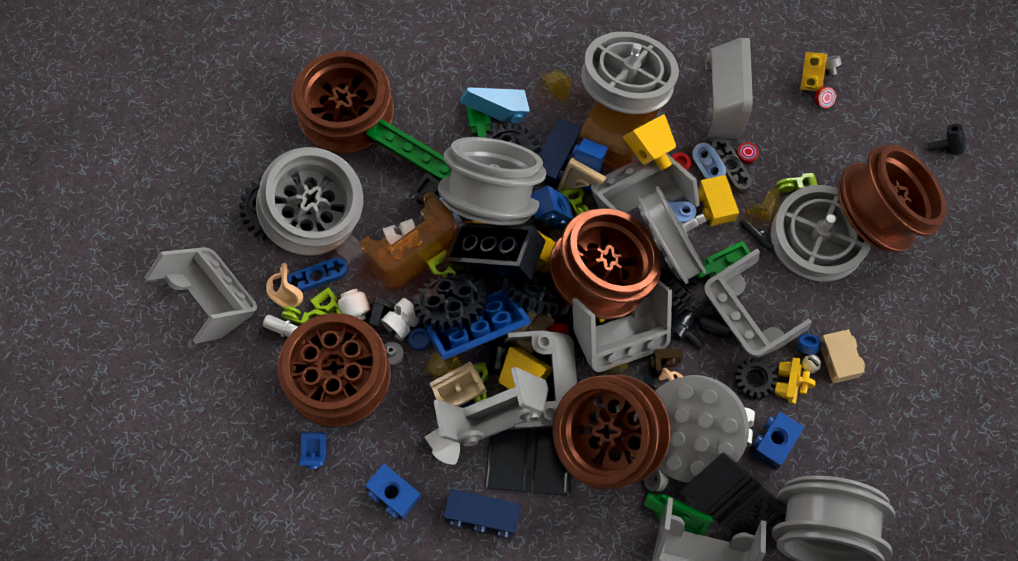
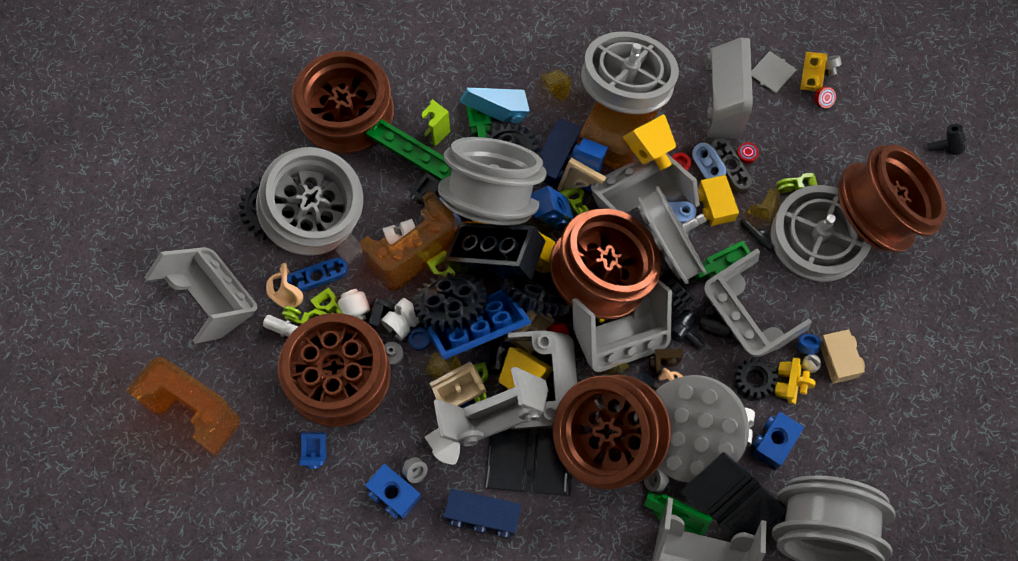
none -> clear orange windscreen [126,357,240,456]
none -> light grey tile [402,457,428,483]
none -> lime hinge [422,99,450,147]
none -> light grey piece [751,51,797,94]

